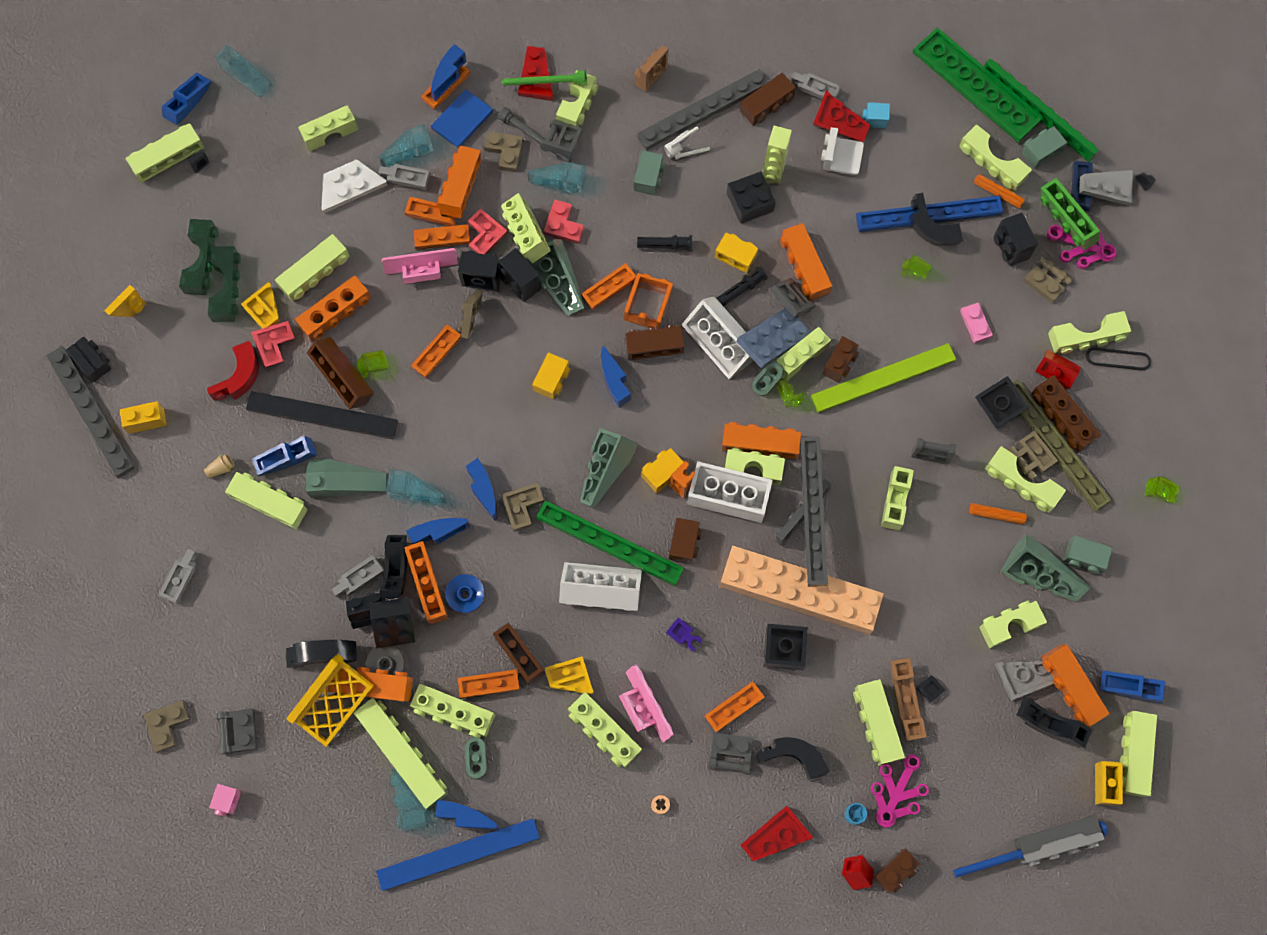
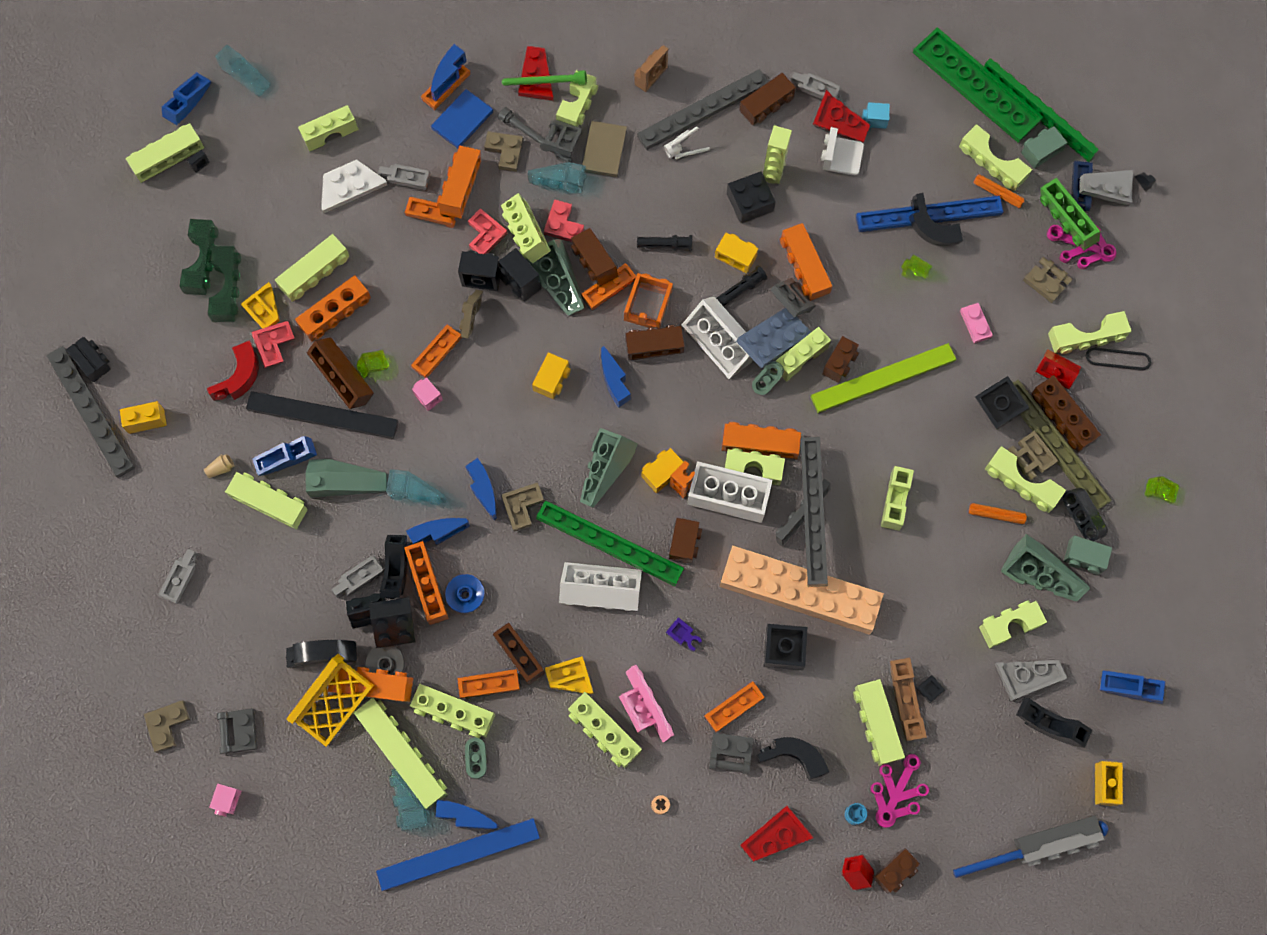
yellow wing [104,285,146,317] -> none
clear light blue slope [379,124,434,167] -> none
bright pink bracket [382,248,458,284] -> none
orange plate [414,224,470,250] -> none
sand green brick [634,150,666,195] -> none
clear neon green bracket [777,379,805,407] -> none
dark grey plate [911,438,956,464] -> none
black brick [994,212,1038,267] -> none
orange brick [1041,644,1109,727] -> none
yellowish green brick [1120,711,1157,797] -> none
none -> bright pink brick [412,377,443,411]
none -> reddish brown brick [571,228,619,287]
none -> dark tan tile [582,121,627,177]
none -> black beam [1063,488,1108,541]

